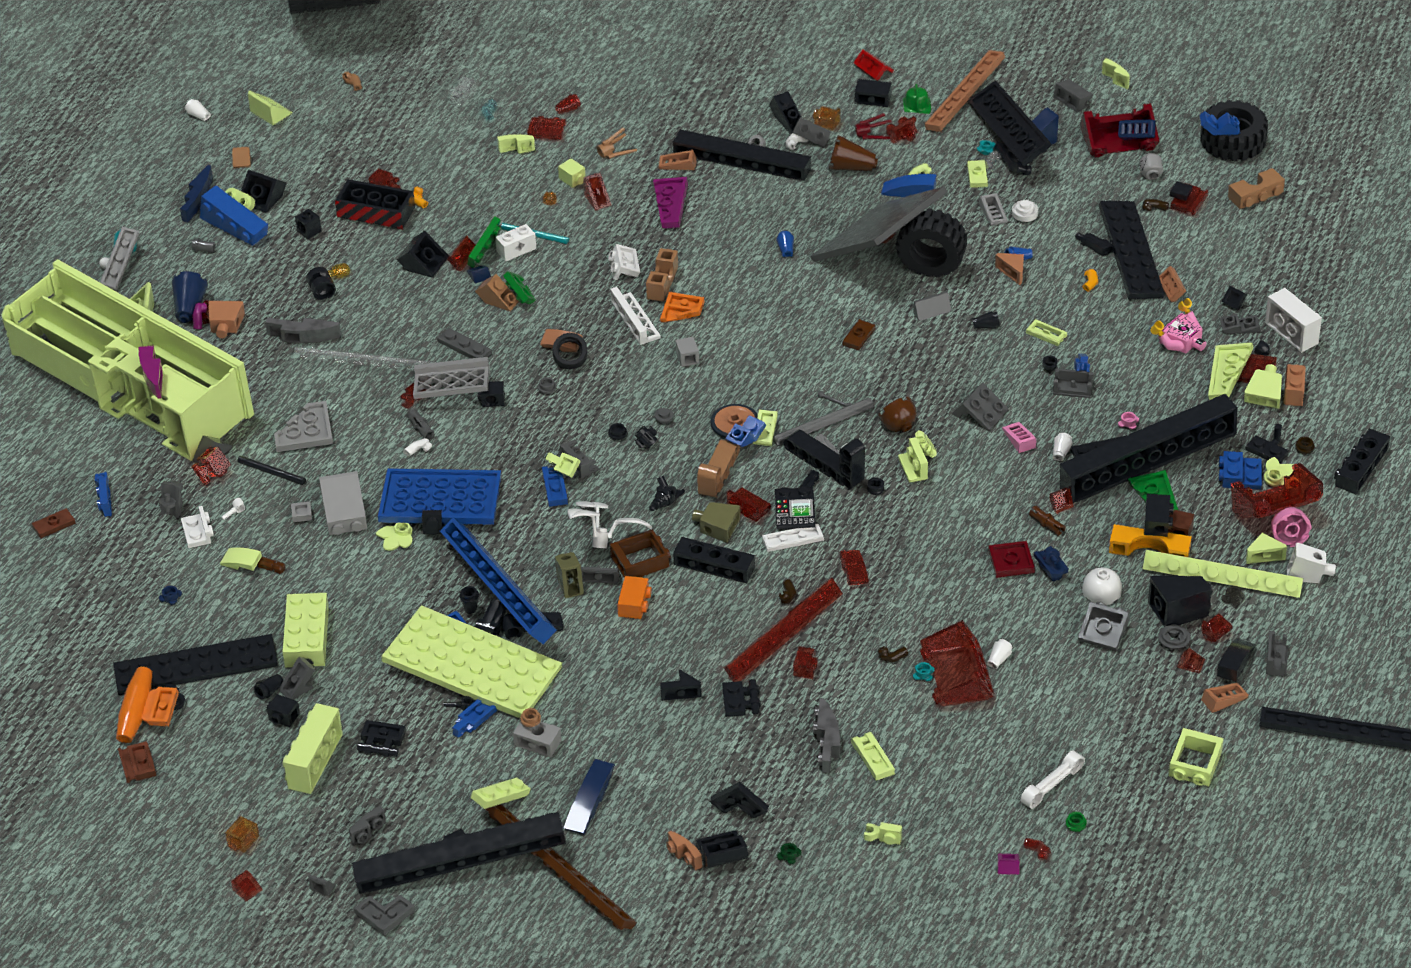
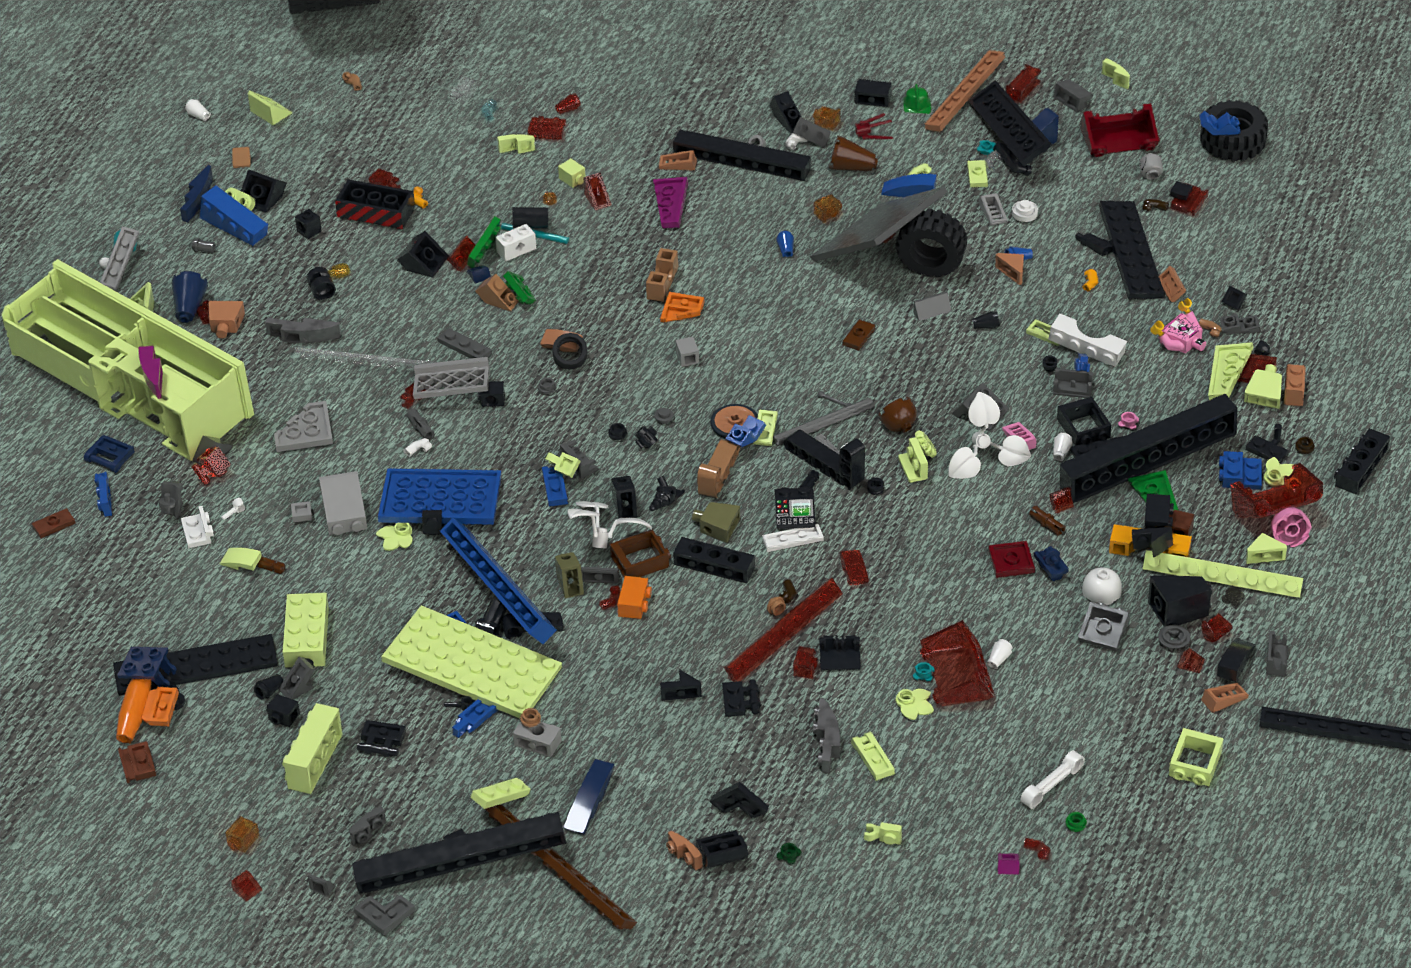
dark blue plate [159,585,182,605] -> none
magenta arm [193,302,207,329] -> none
black bar [238,456,306,485] -> none
black cone [459,586,479,614] -> none
medium nougat plant [596,128,637,159] -> none
white bracket [608,244,640,280] -> none
white fence [610,287,661,345] -> none
clear red bracket [726,487,771,522] -> none
red panel [854,49,894,80] -> none
dark brown arm [878,646,909,662] -> none
clear red hips [886,116,917,144] -> none
dark blue slope [1118,120,1156,140] -> none
medium nougat arch [1228,168,1285,209] -> none
white brick [1265,288,1322,353] -> none
white torso [1287,542,1336,583] -> none
none -> dark blue plate [84,435,135,473]
none -> dark blue plate [117,646,177,688]
none -> black brick [512,207,549,229]
none -> clear red arm [599,585,621,610]
none -> black torso [611,476,638,519]
none -> medium nougat plate [767,597,786,616]
none -> clear orange brick [814,194,842,223]
none -> black hinge [819,635,861,670]
none -> yellowish green plate [896,689,934,720]
none -> white plant [948,392,1031,479]
none -> clear red window [1006,64,1041,104]
none -> white arch [1048,314,1127,367]
none -> black window [1057,397,1112,446]
none -> black slope [1132,527,1173,557]
none -> medium nougat arm [1199,318,1222,338]

